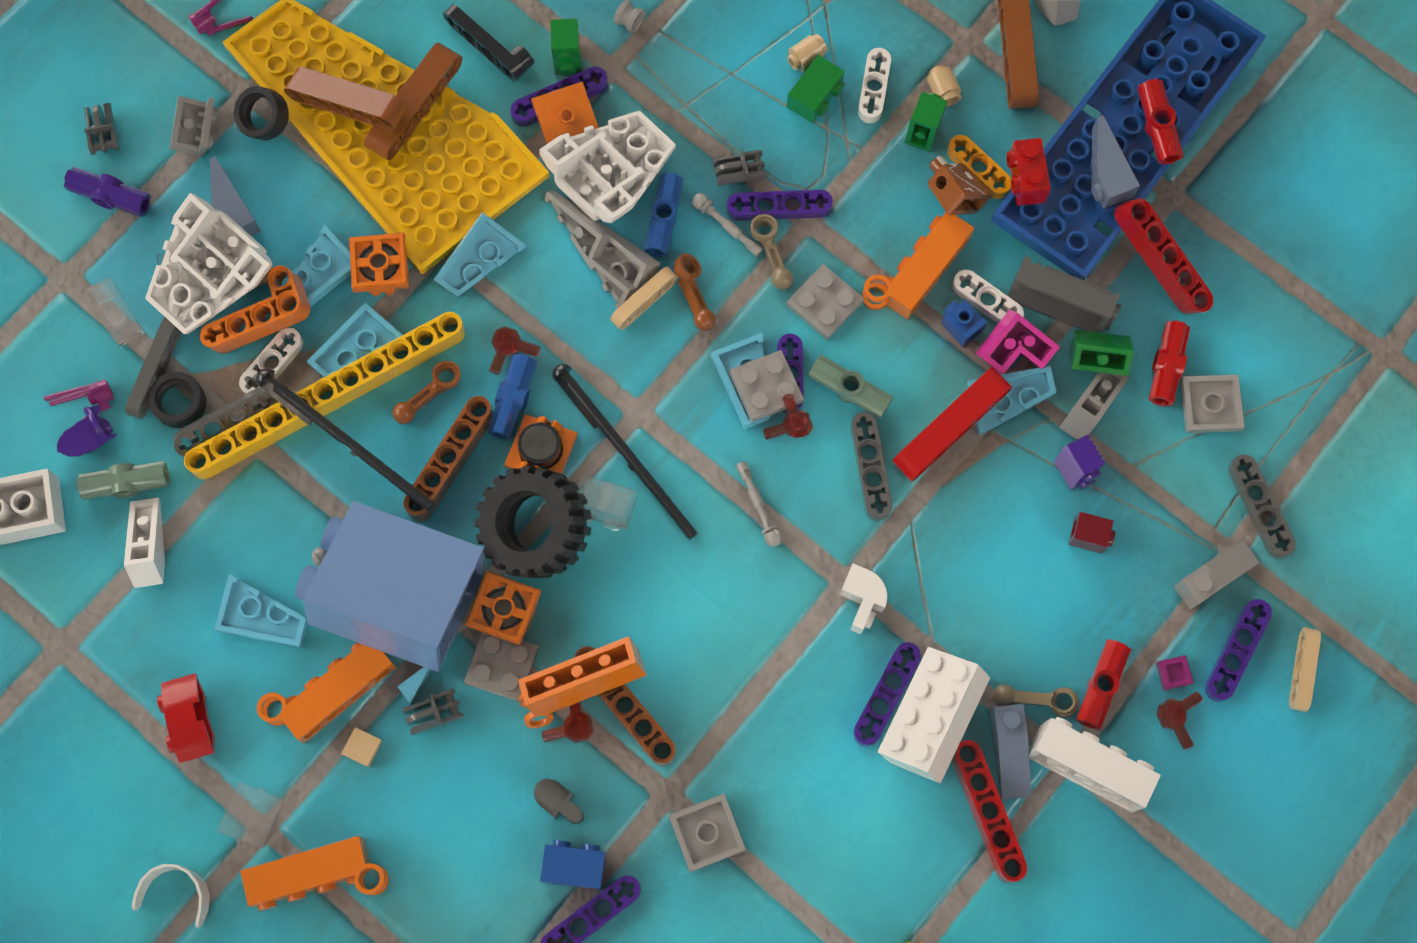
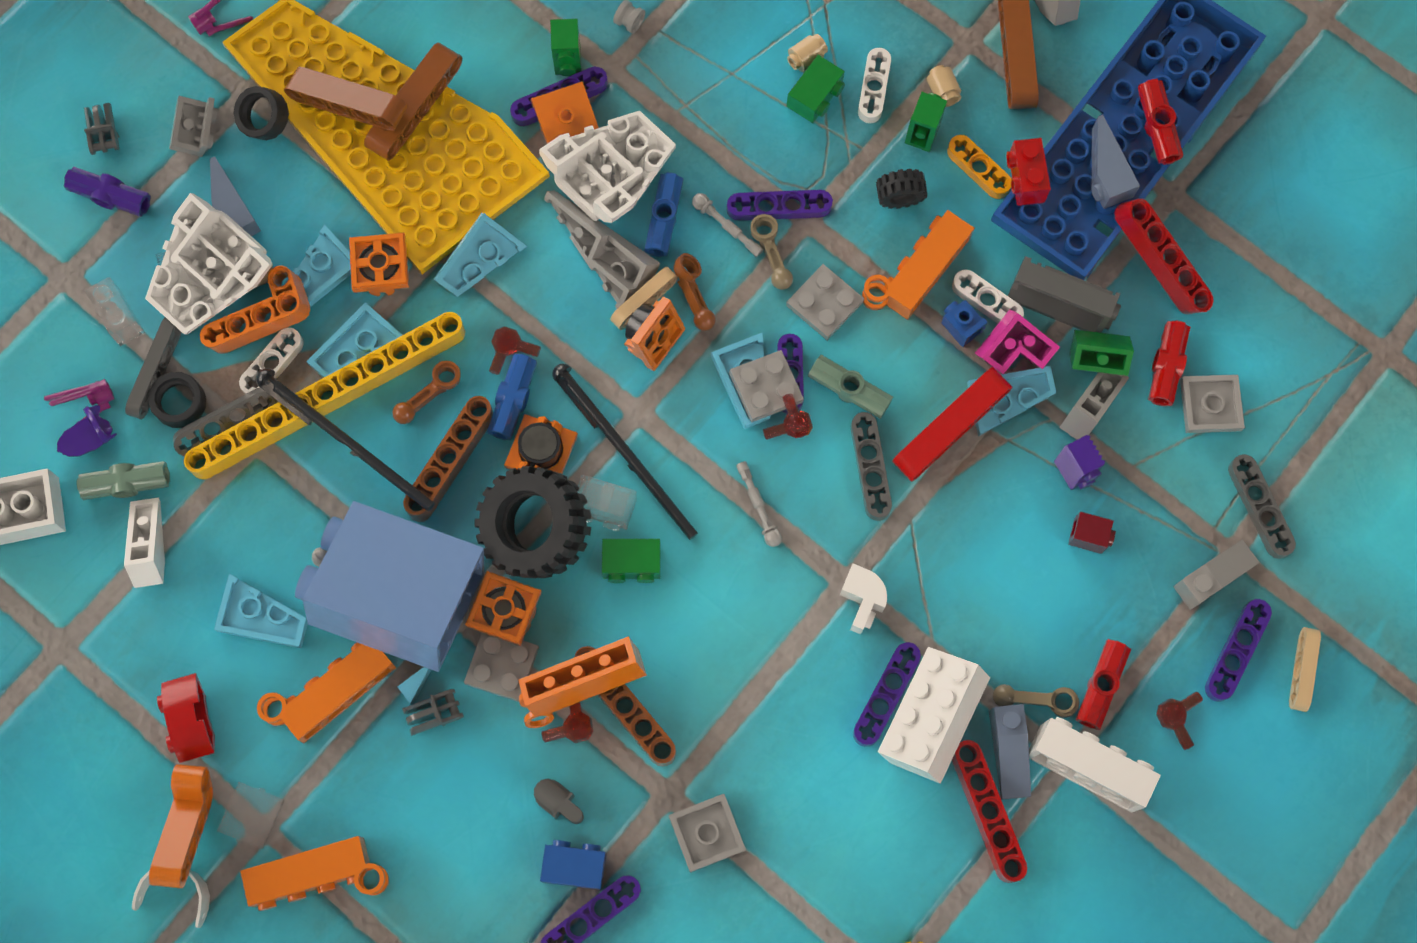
tan tile [341,727,382,767] -> none
black beam [443,4,535,81] -> none
dark grey arm [712,150,767,186] -> none
dark orange torso [928,156,994,215] -> none
magenta tile [1155,655,1194,691] -> none
none -> orange beam [149,764,213,888]
none -> green brick [602,539,660,583]
none -> orange piece [624,297,685,371]
none -> black tyre [876,169,927,209]

